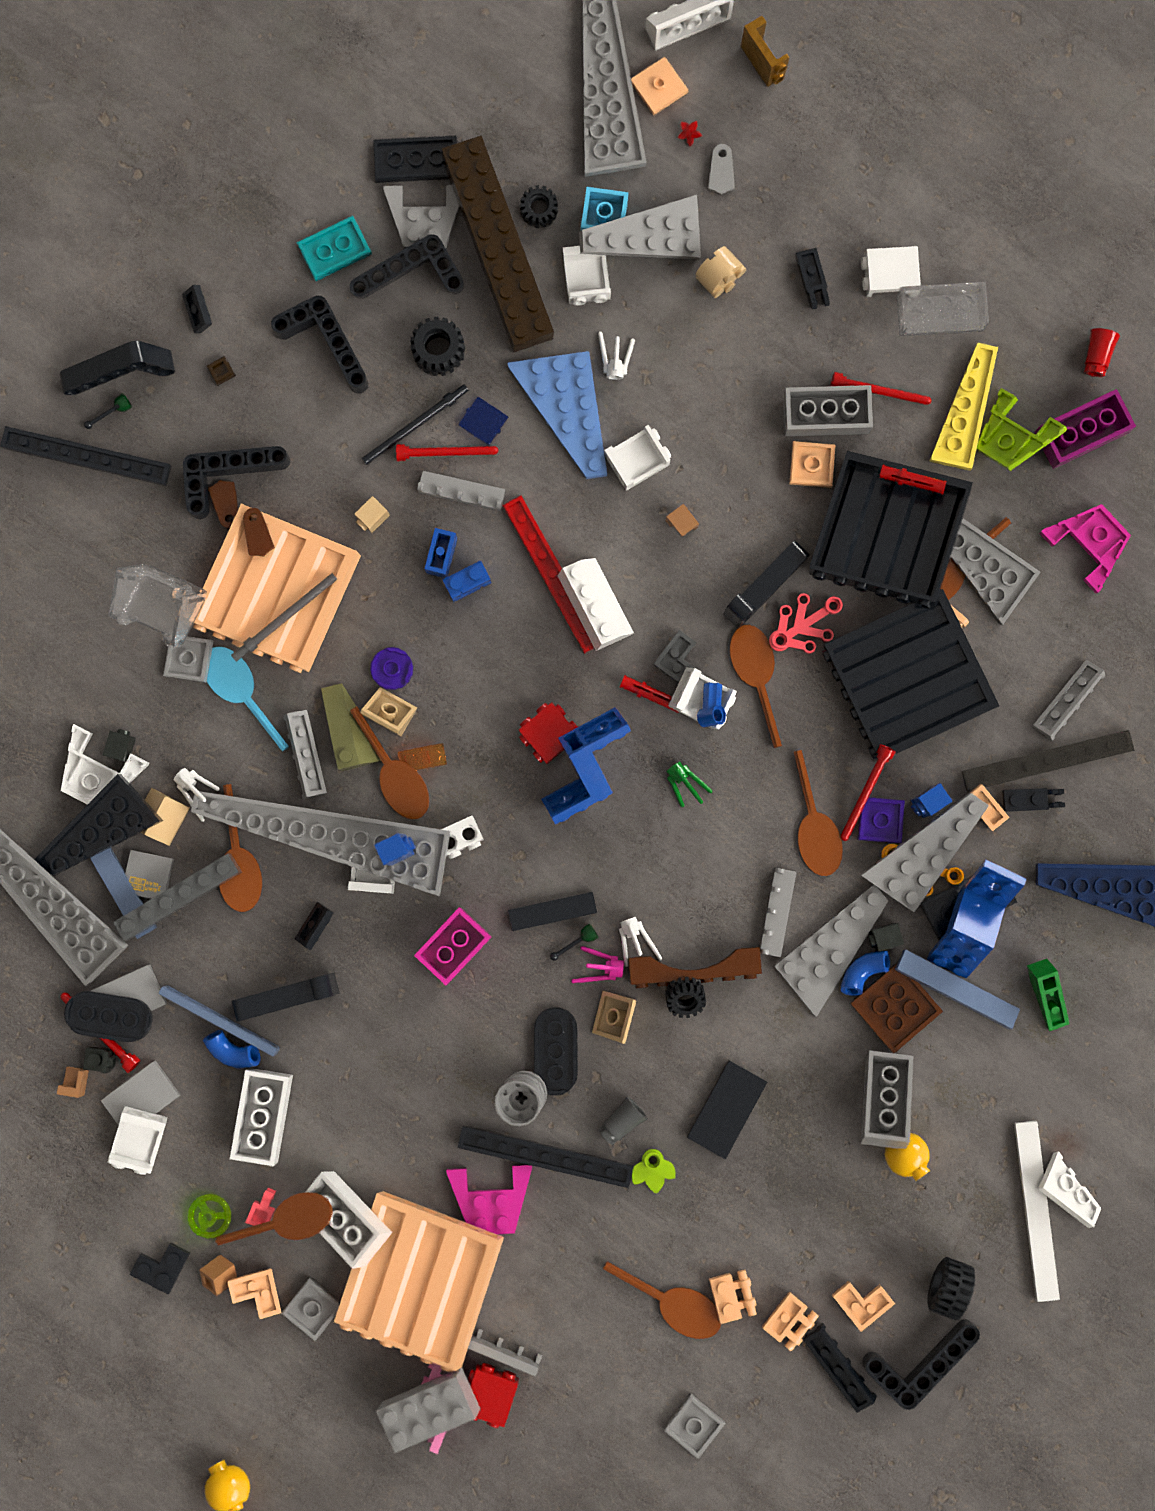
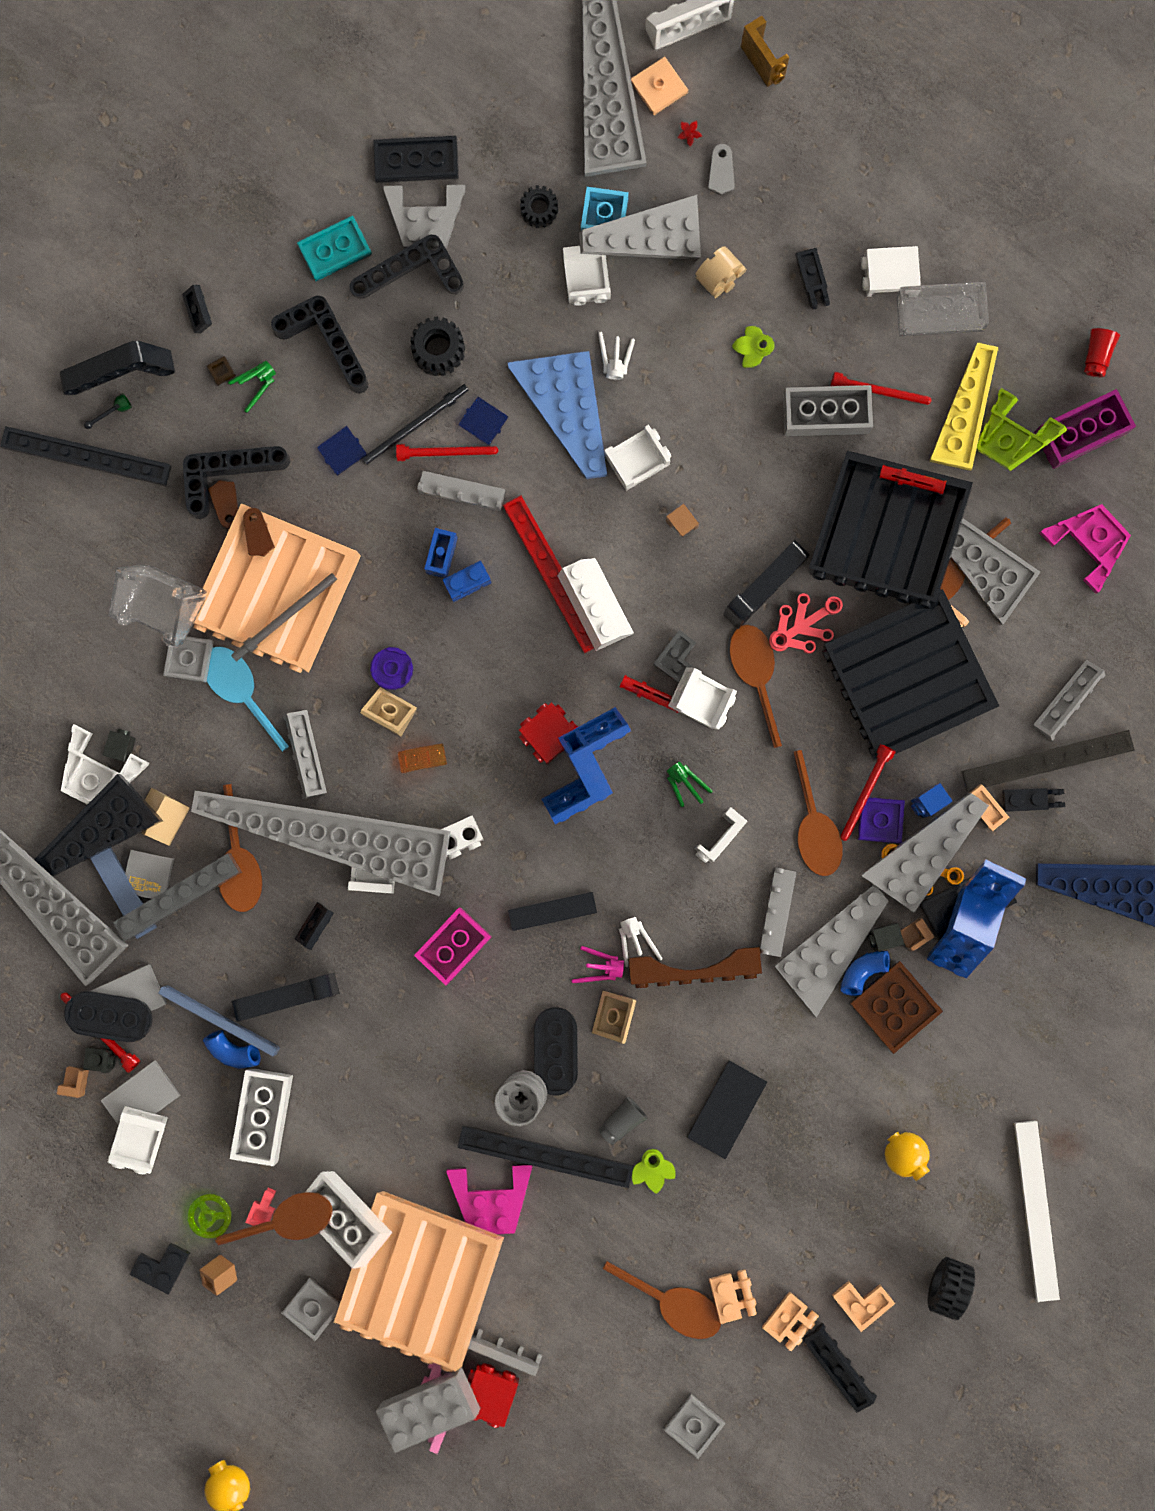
white plant [173,768,220,822] -> none
light nougat plate [227,1268,281,1319] -> none
olive wedge [321,683,381,771] -> none
dark orange piece [350,706,429,819] -> none
tan brick [355,496,390,533] -> none
blue brick [374,833,416,866] -> none
dark brown brick [442,135,554,353] -> none
hinge [550,923,599,961] -> none
black tyre [665,977,706,1018] -> none
blue piece [697,682,726,727] -> none
light nougat plate [789,441,835,488] -> none
light grey brick [861,1050,913,1149] -> none
black beam [863,1319,980,1410] -> none
sand blue tile [895,950,1020,1029] -> none
green slope [1027,958,1070,1031] -> none
white wing [1038,1151,1101,1228] -> none
none -> green plant [228,360,276,413]
none -> clear blue piece [317,426,367,476]
none -> white panel [694,807,747,863]
none -> lime plate [732,326,775,368]
none -> medium nougat panel [900,919,934,951]

